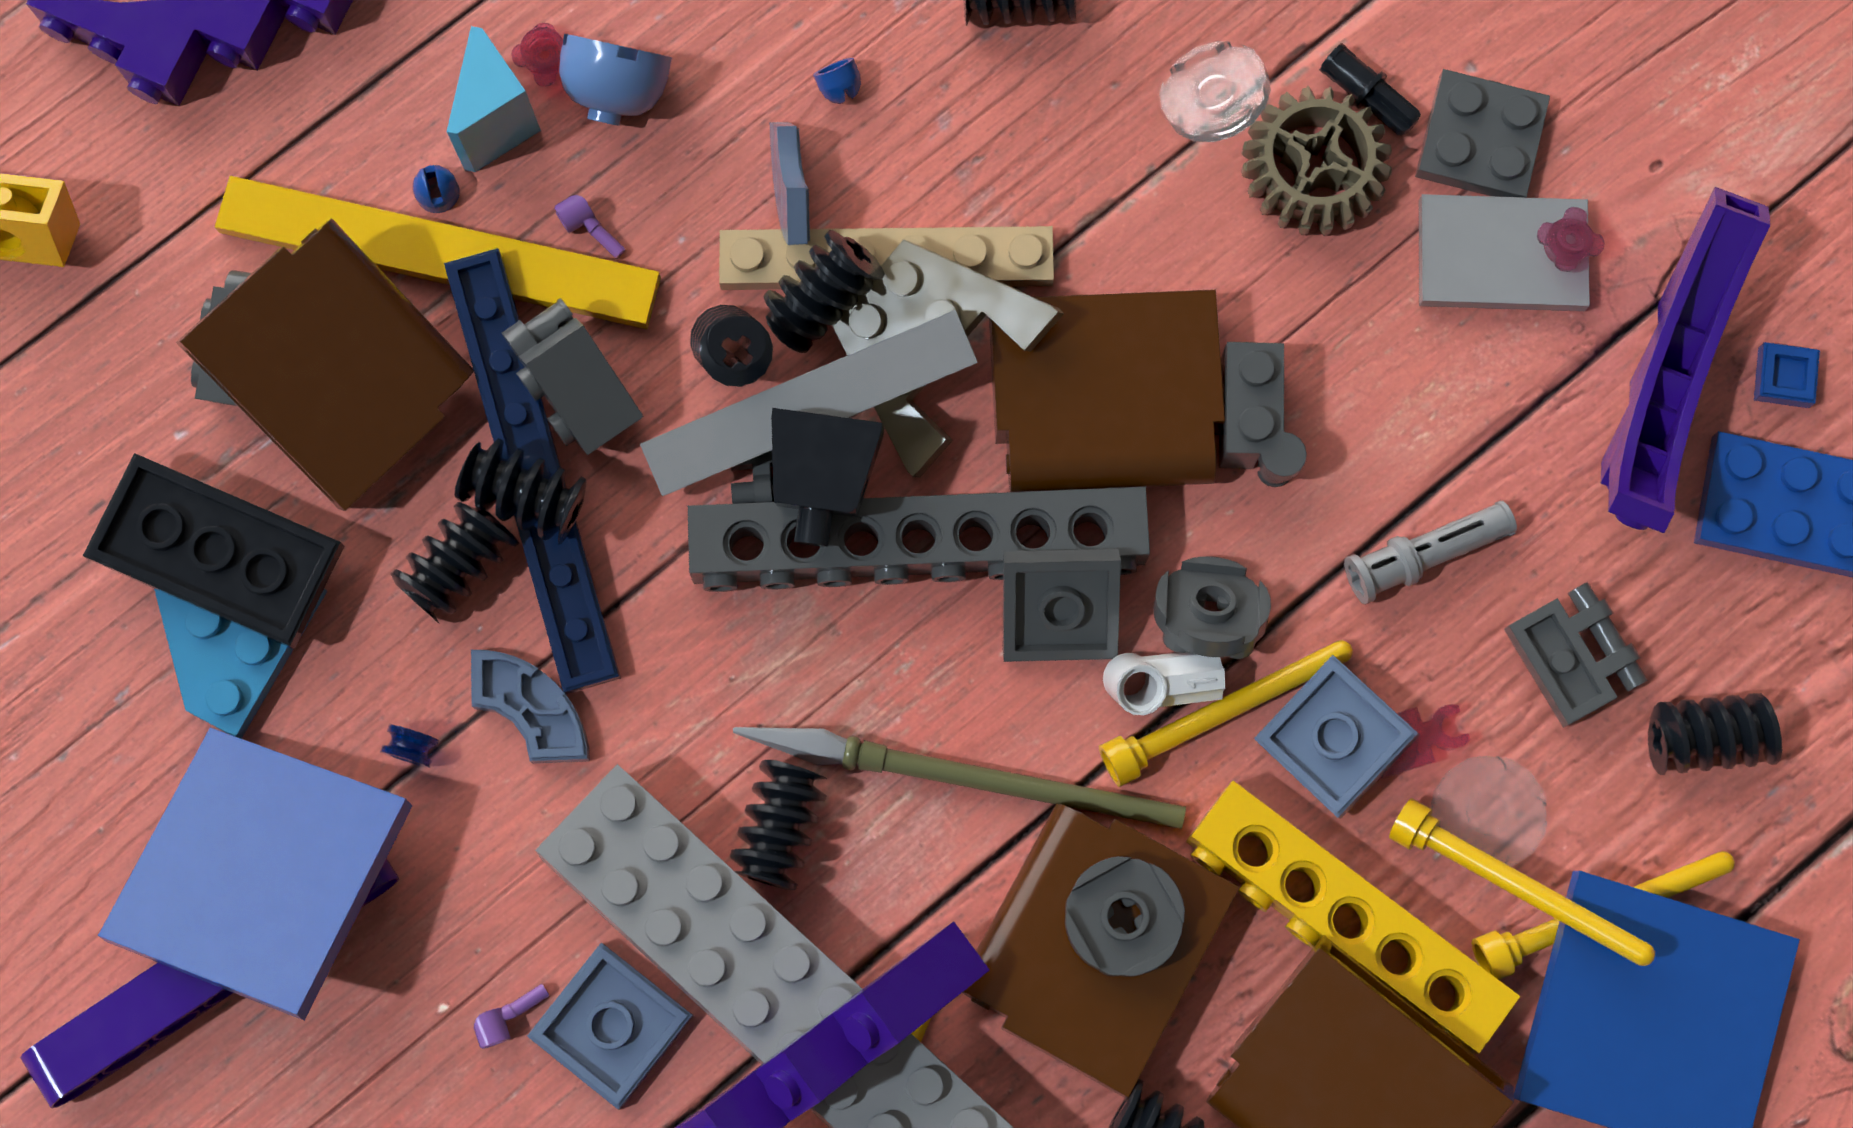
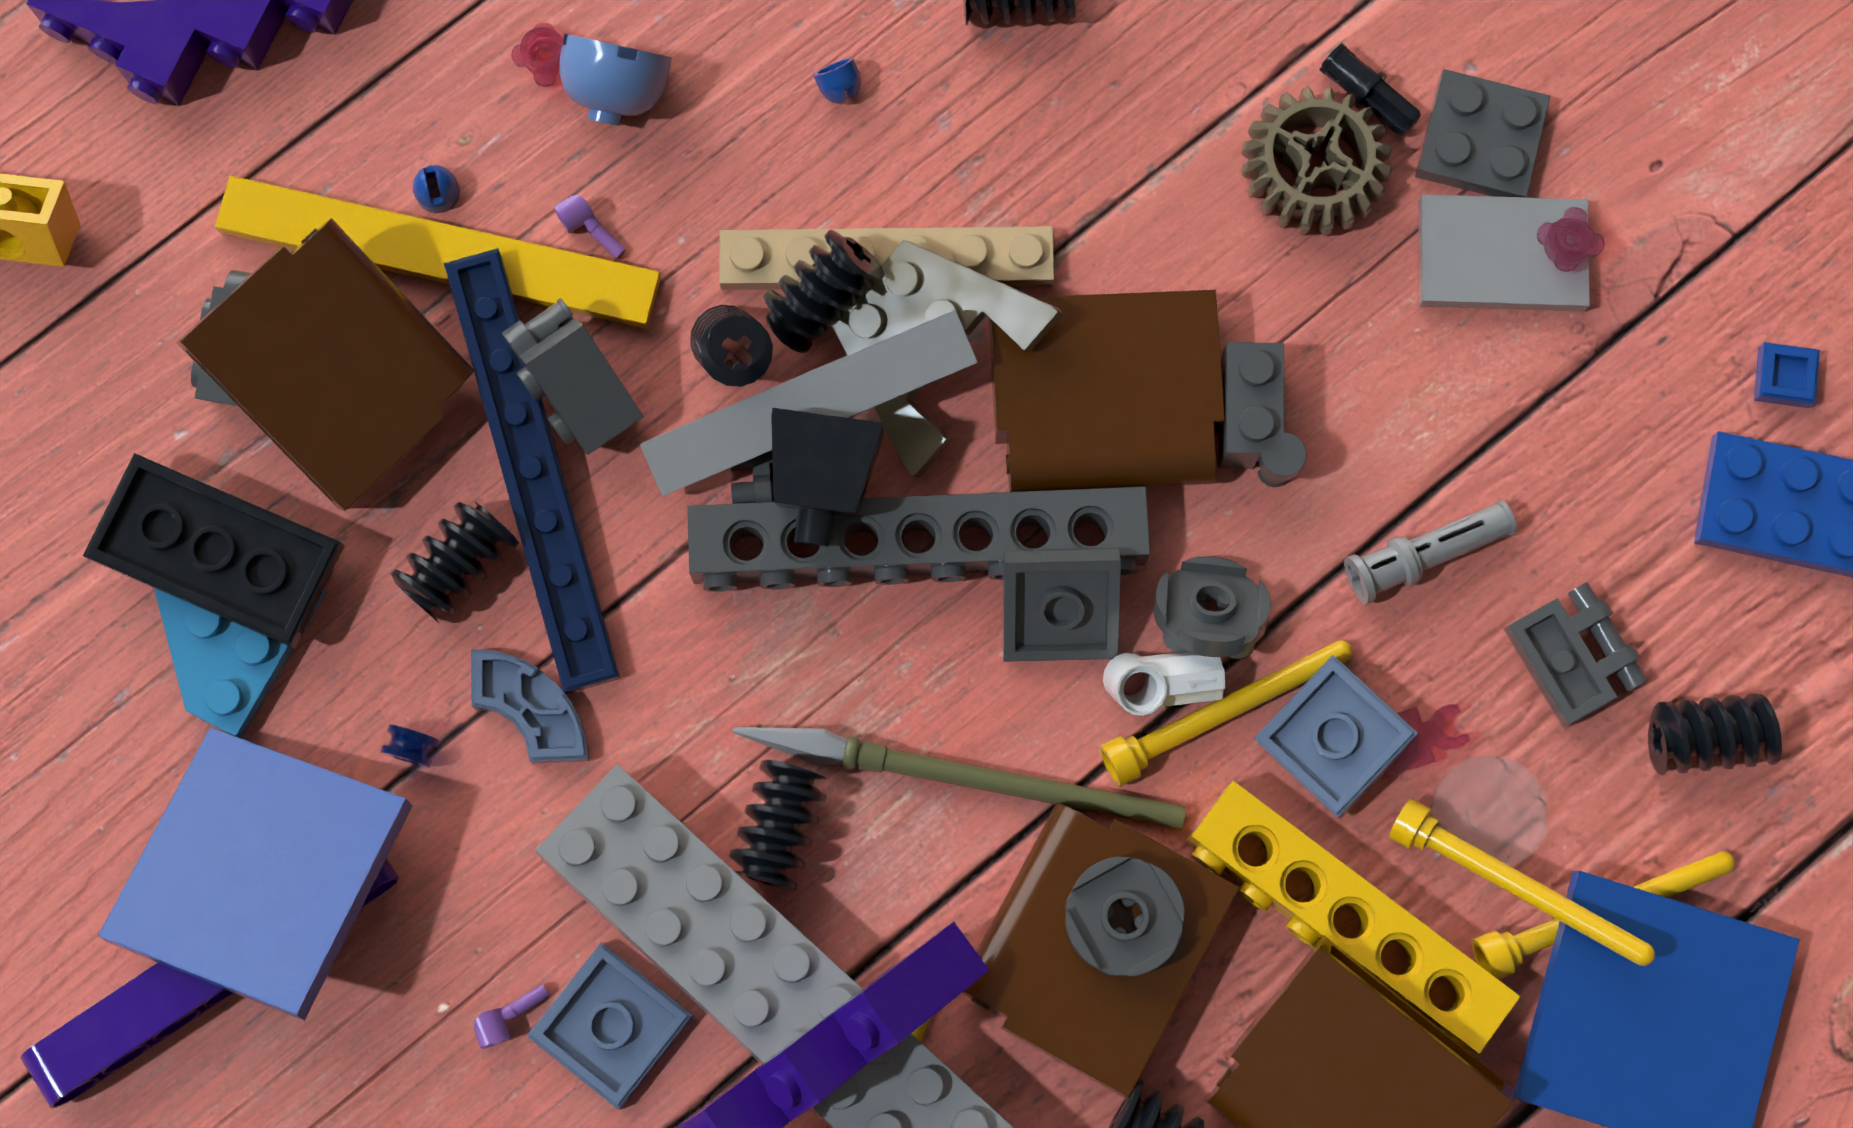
medium azure slope [446,26,541,172] -> none
black piece [454,438,586,545] -> none
sand blue tile [769,122,810,245] -> none
clear tile [1159,41,1271,142] -> none
dark purple arch [1600,187,1771,533] -> none

